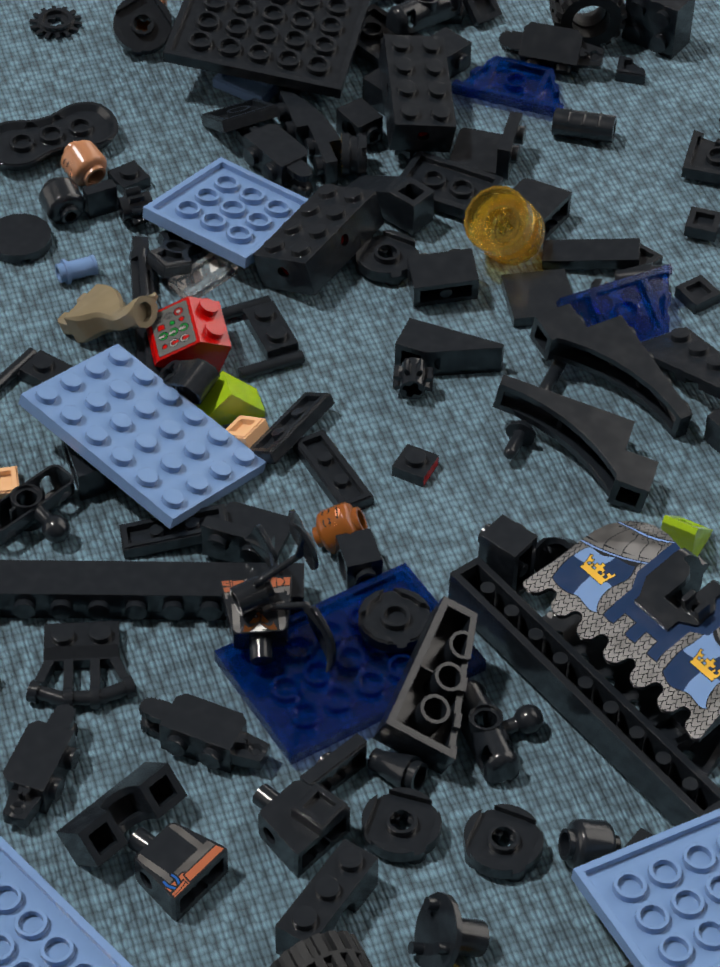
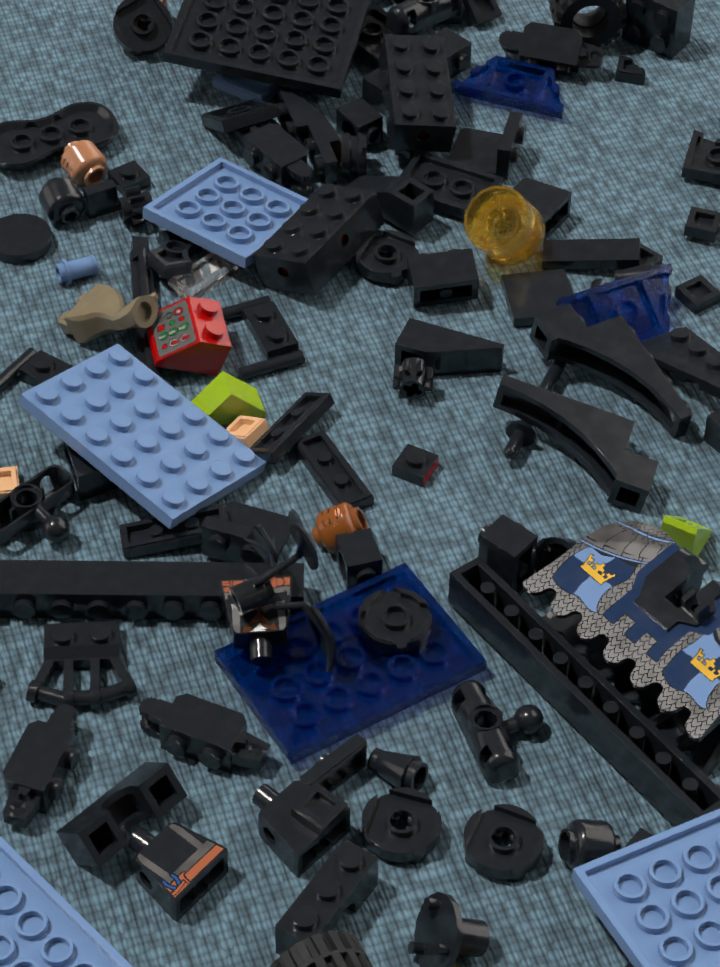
black gear [29,6,82,40] -> none
black piece [158,358,220,405] -> none
black wedge [373,596,478,774] -> none
black axle [552,108,617,143] -> none

